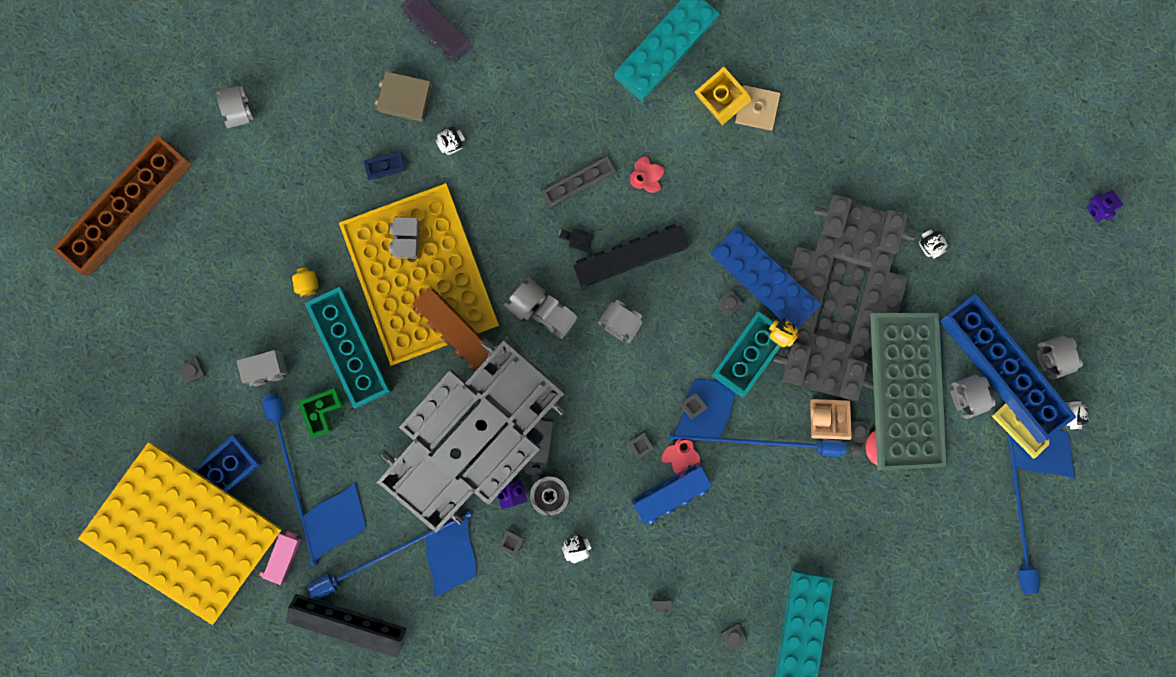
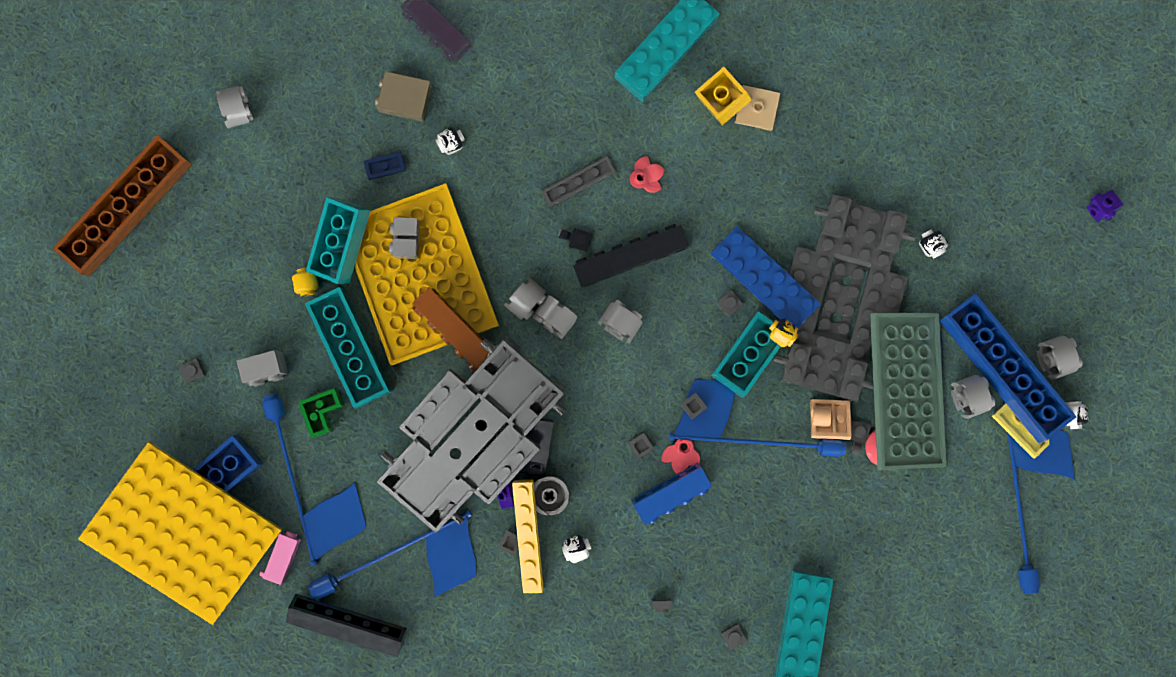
none -> teal brick [306,197,371,284]
none -> yellow plate [512,480,544,593]

